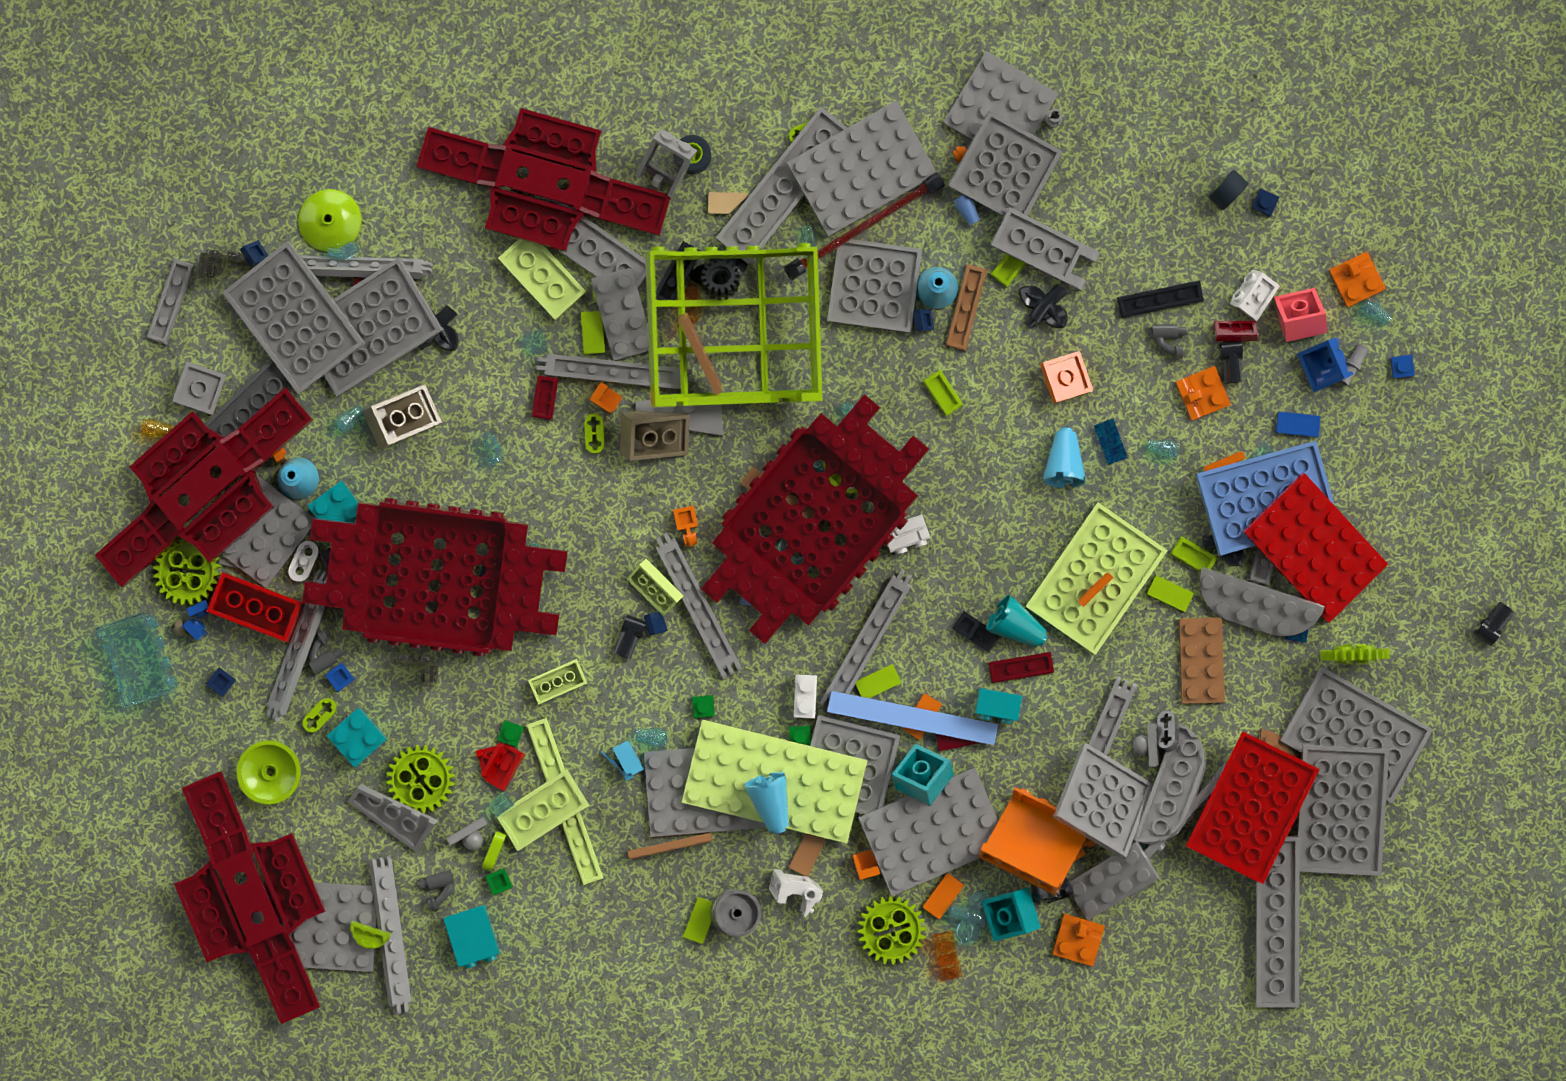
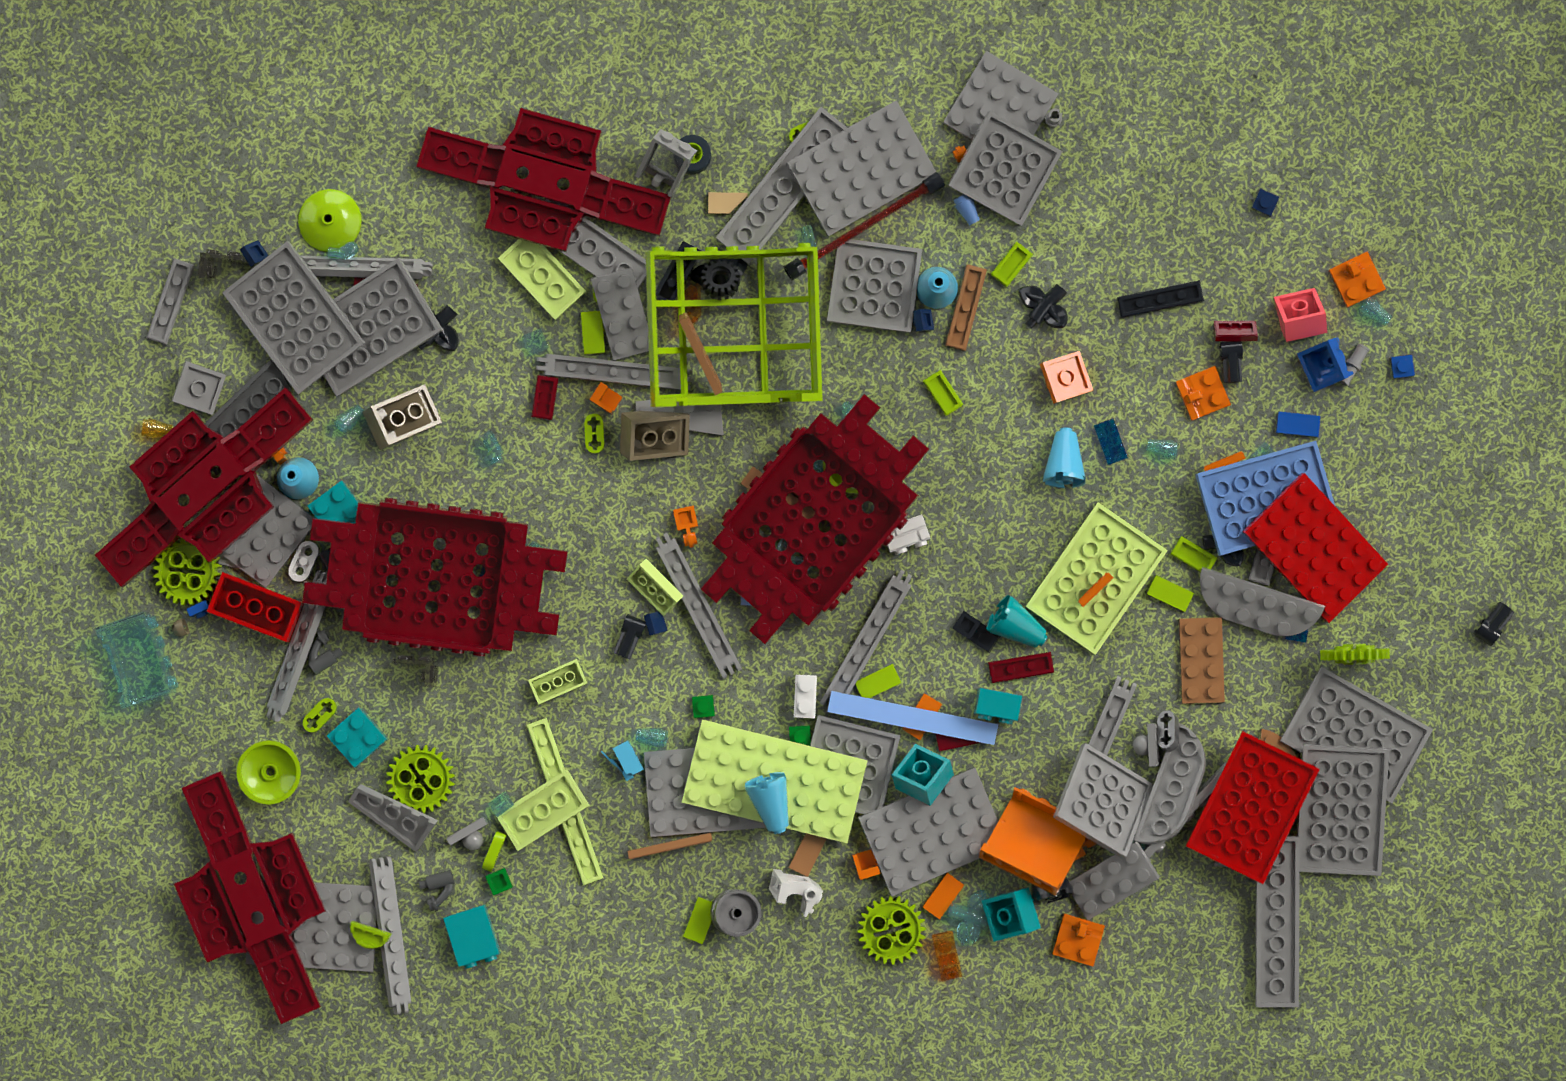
blue plate [182,619,208,641] -> none
dark blue plate [206,667,237,697] -> none
blue plate [325,662,355,692] -> none
red slope [476,743,526,791] -> none
green plate [497,720,524,747] -> none
light grey hinge [990,207,1100,291] -> none
dark grey plant [1152,324,1187,360] -> none
black wheel [1208,170,1248,210] -> none
white bracket [1230,270,1280,321] -> none

